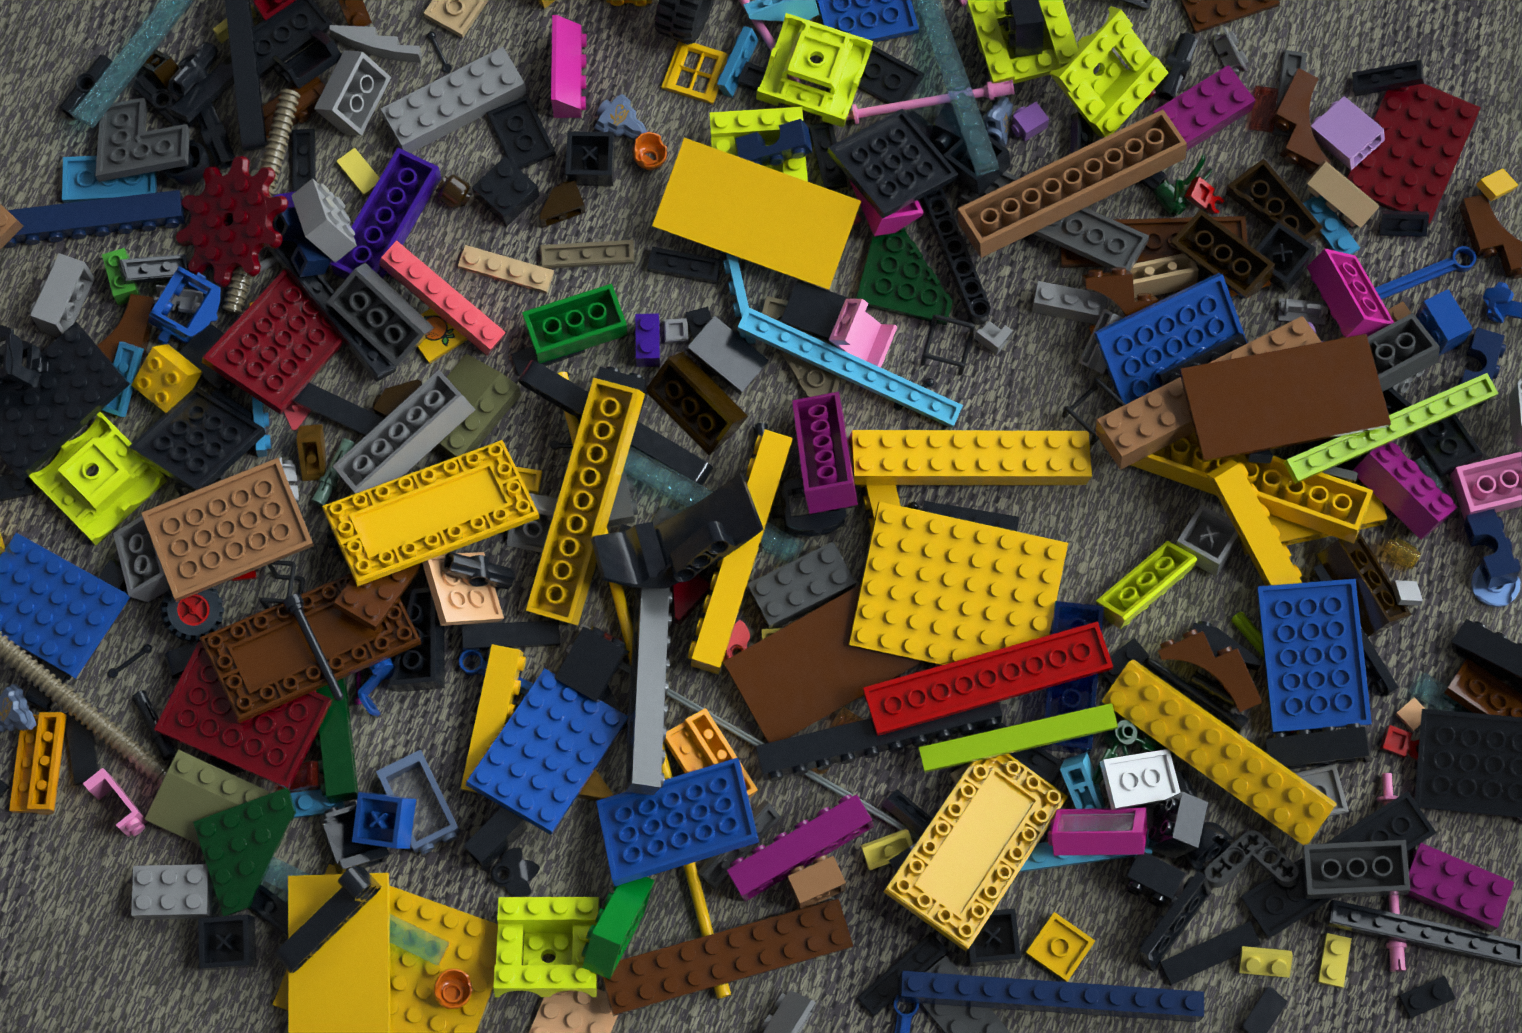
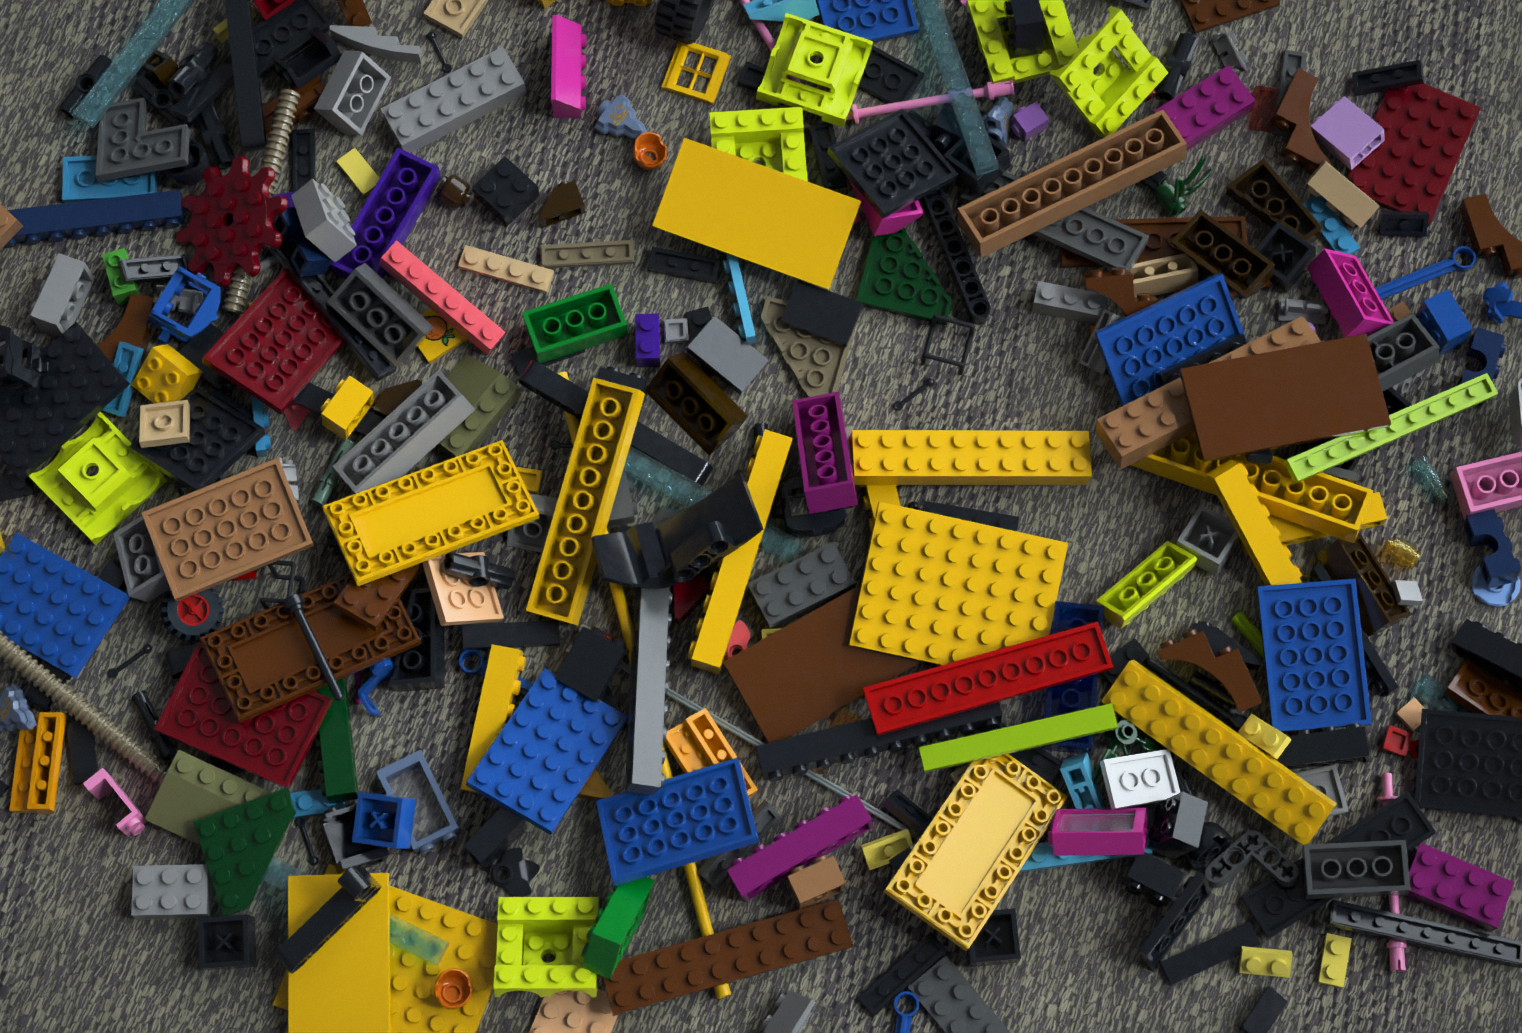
black tile [250,885,288,935] -> none
clear red tile [278,761,318,793] -> none
pearl gold slope [296,424,326,481] -> none
black tile [486,95,556,170] -> none
black brick [565,131,615,186] -> none
dark azure plate [717,26,759,98] -> none
dark blue arch [736,119,813,166] -> none
medium azure plate [737,307,963,428] -> none
bright pink panel [829,299,897,368] -> none
dark blue brick [898,971,1204,1022] -> none
light grey panel [975,321,1013,355] -> none
yellow plate [1025,912,1095,982] -> none
black piece [1062,378,1126,445] -> none
black plate [1070,112,1093,154] -> none
red plate [1185,176,1224,214] -> none
magenta brick [1353,442,1457,540] -> none
black plate [1398,976,1456,1019] -> none
black tile [1411,414,1483,477] -> none
yellow tile [1476,169,1518,202] -> none
none -> tan plate [139,400,190,448]
none -> black hinge [296,817,319,866]
none -> yellow brick [321,376,374,441]
none -> light yellow plate [1238,713,1291,759]

